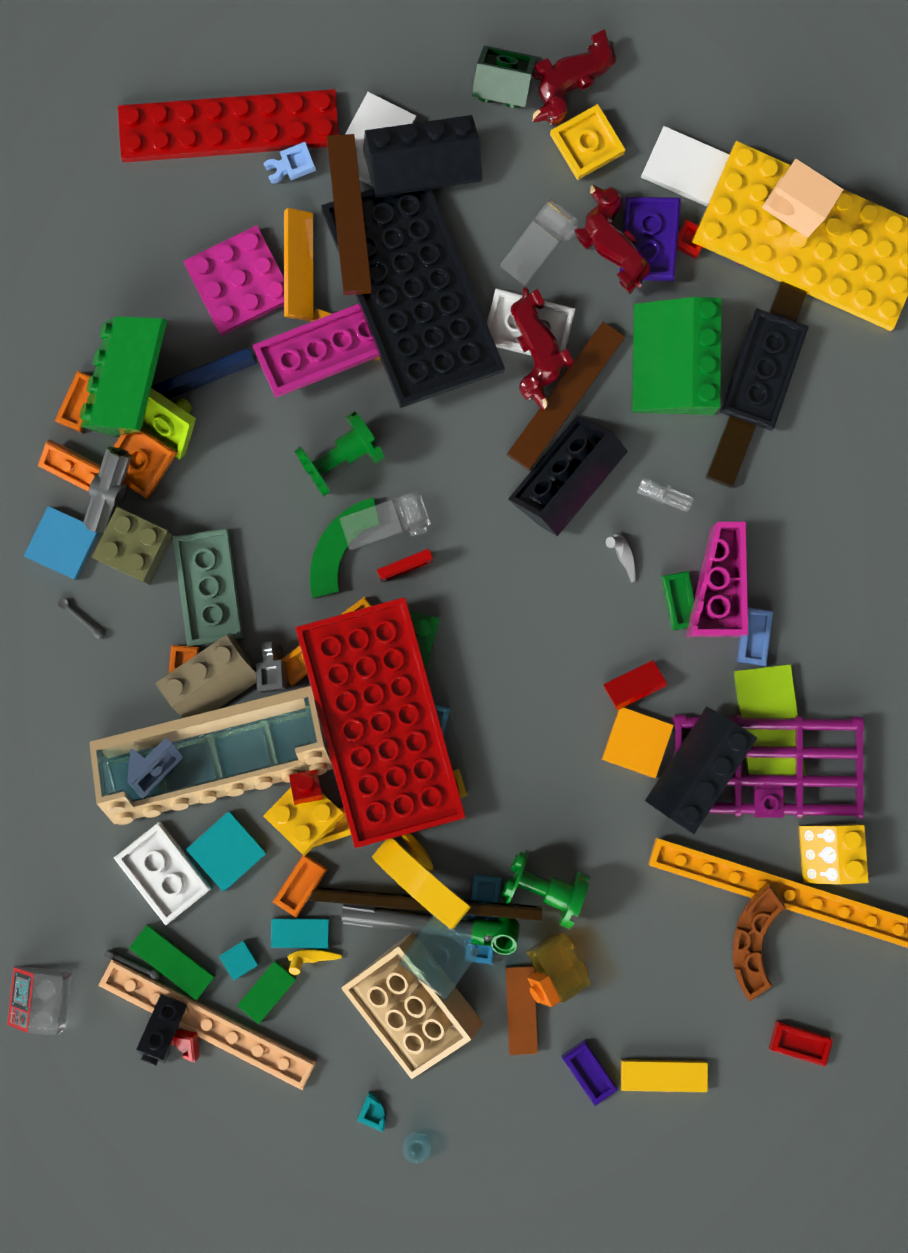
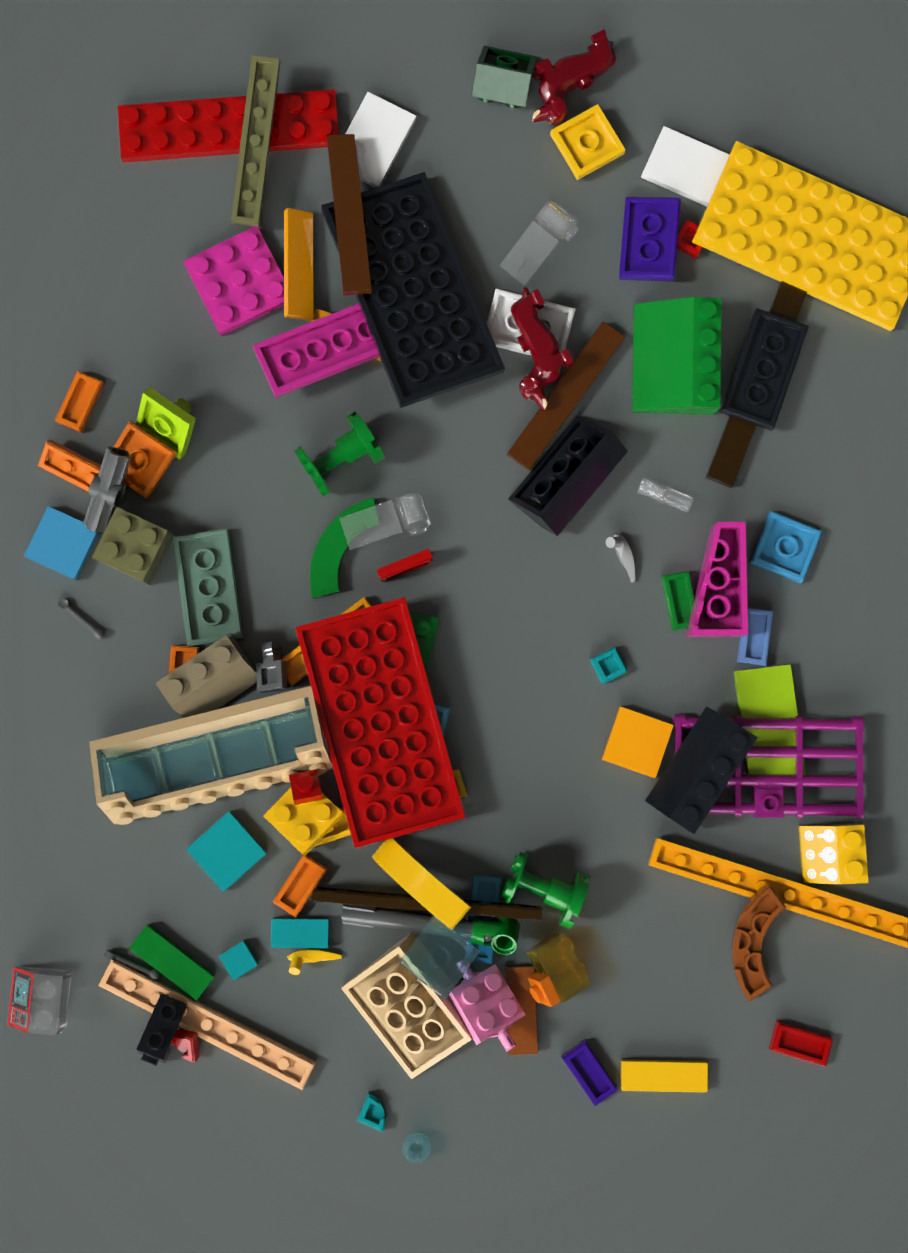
green slope [80,316,167,437] -> none
white tile [114,822,212,925] -> none
sand blue slope [127,738,183,799] -> none
dark blue tile [151,348,256,399] -> none
green tile [237,960,297,1024] -> none
light blue plate [263,142,316,184] -> none
black slope [363,115,482,198] -> none
yellow bar [402,833,433,871] -> none
dark red animal [574,185,650,294] -> none
red tile [603,660,667,710] -> none
light nougat piece [762,159,844,238] -> none
none -> olive plate [231,55,281,228]
none -> bright pink plate [447,958,526,1052]
none -> teal tile [590,647,628,684]
none -> dark azure tile [749,511,823,583]

